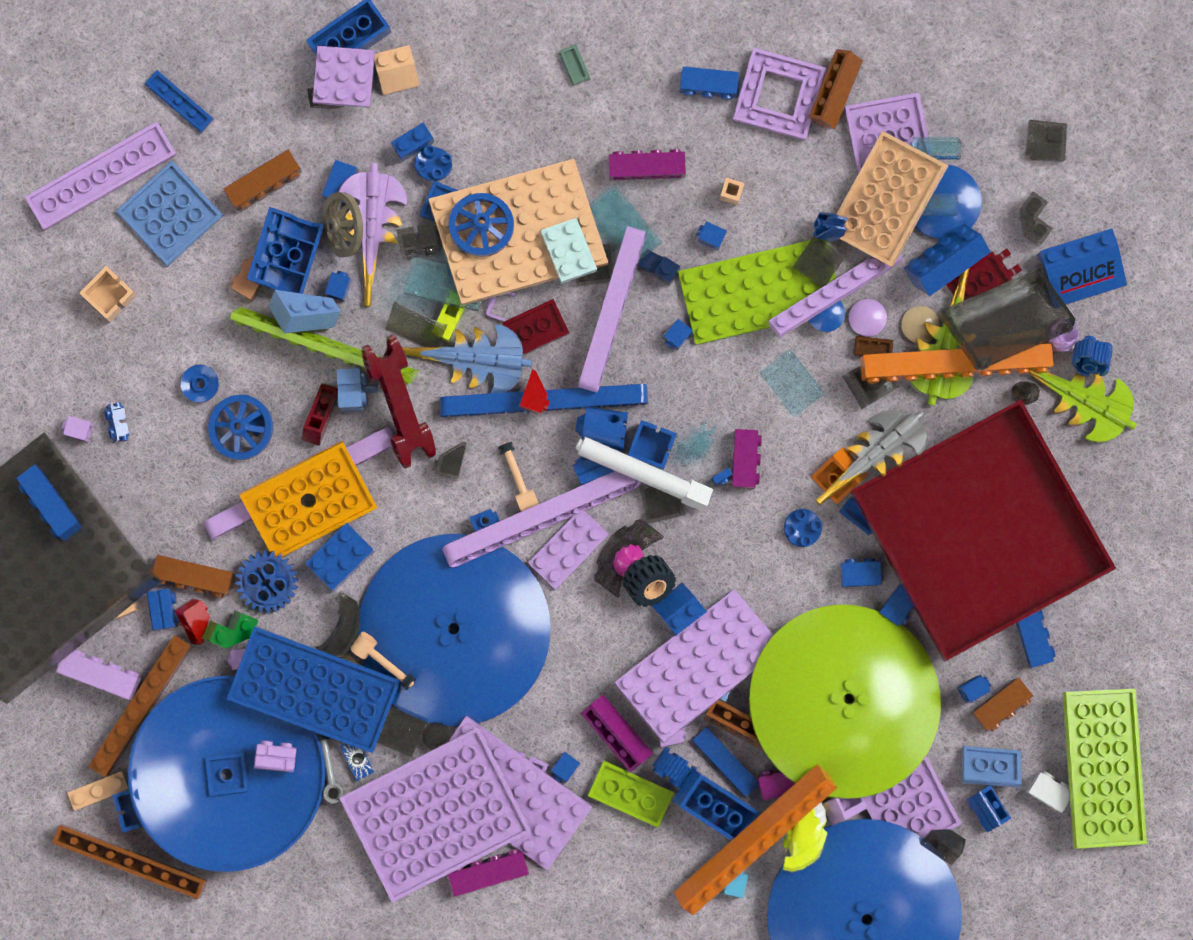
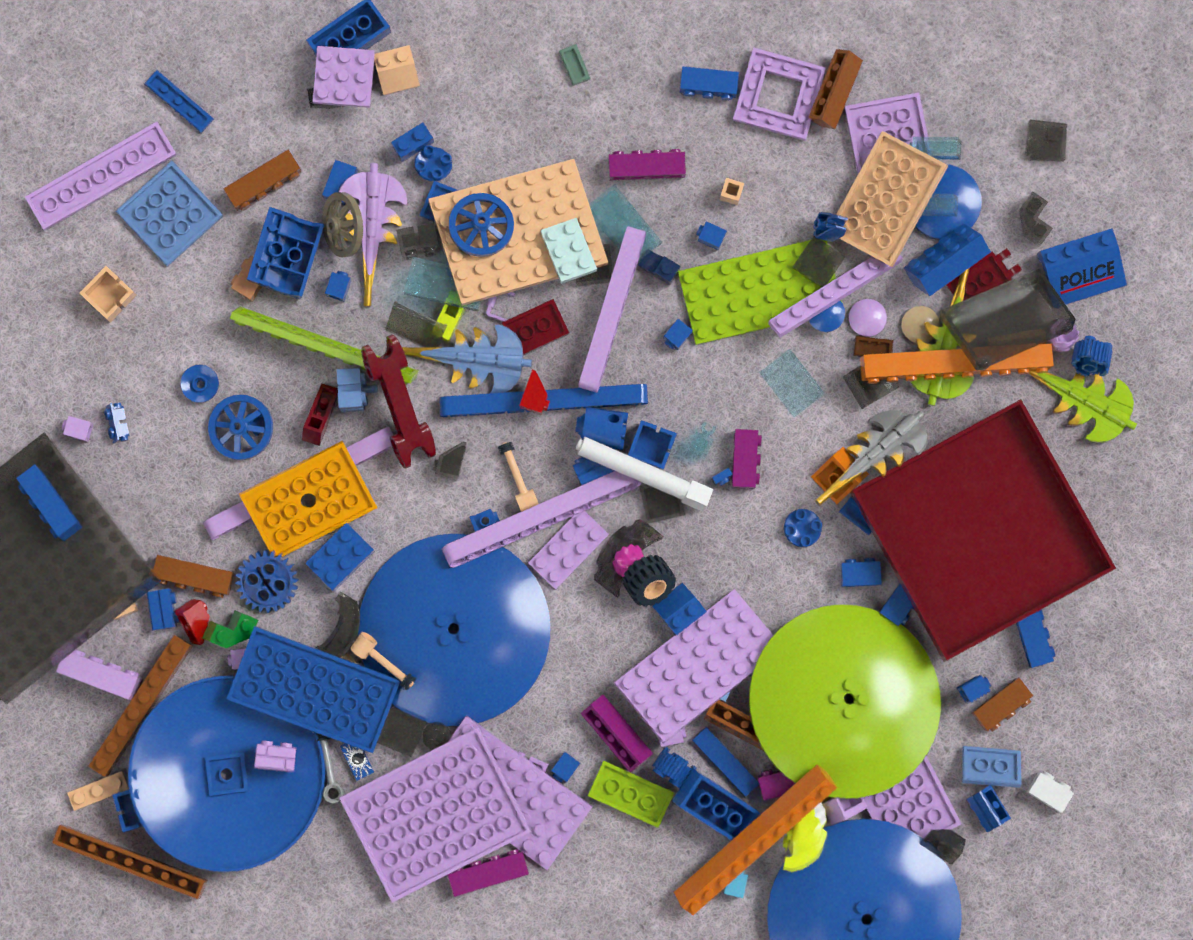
medium blue wedge [268,290,341,333] -> none
clear smoke plate [1011,381,1040,405] -> none
lime plate [1062,689,1147,849] -> none

